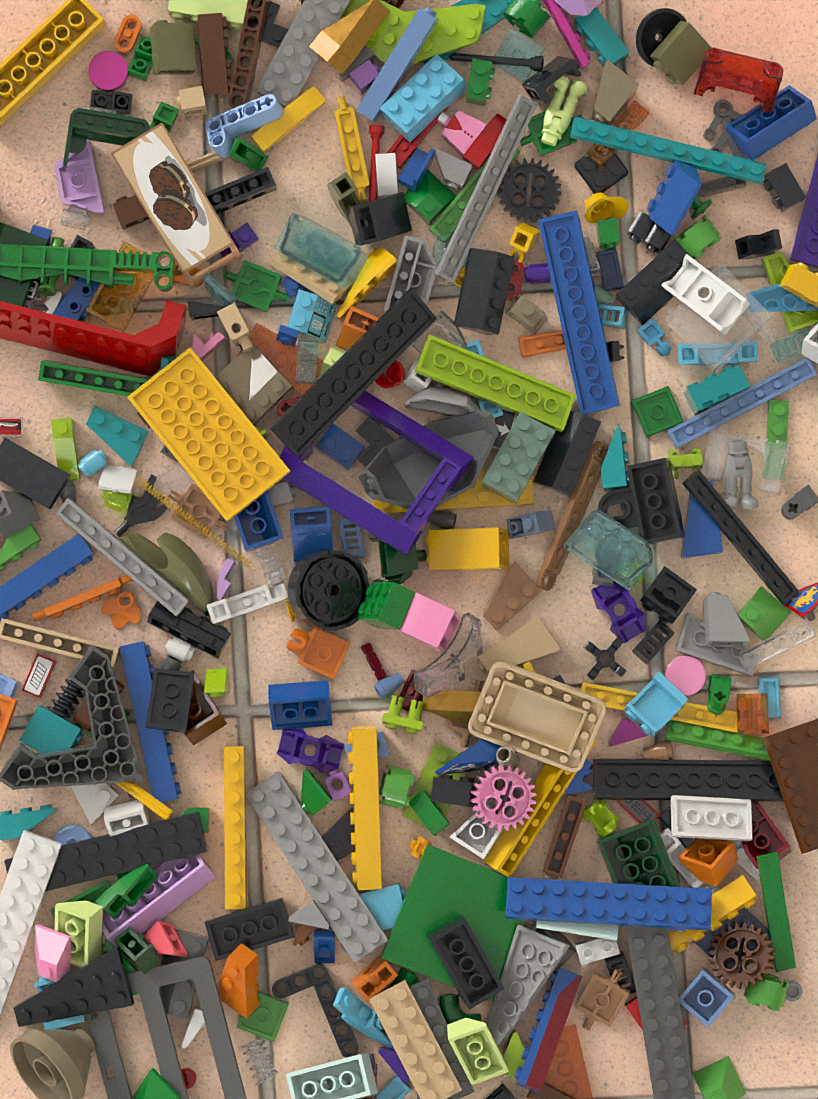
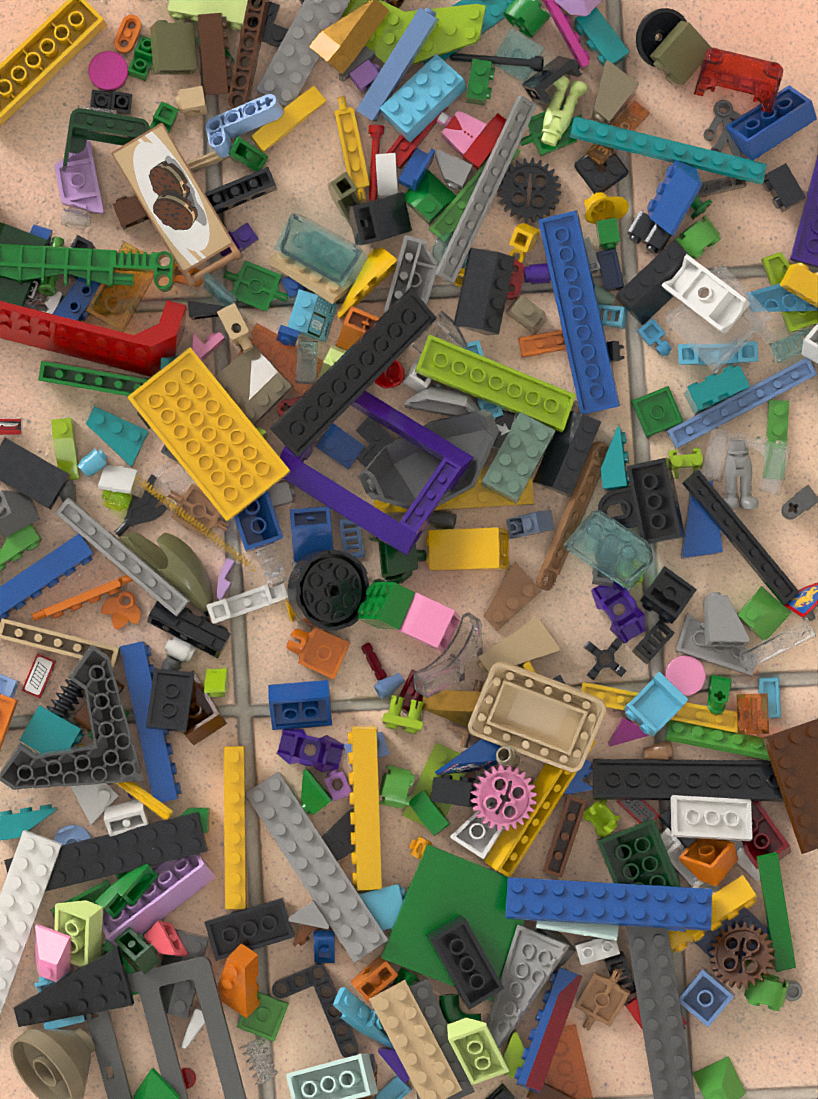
black brick [735,229,782,260] -> none

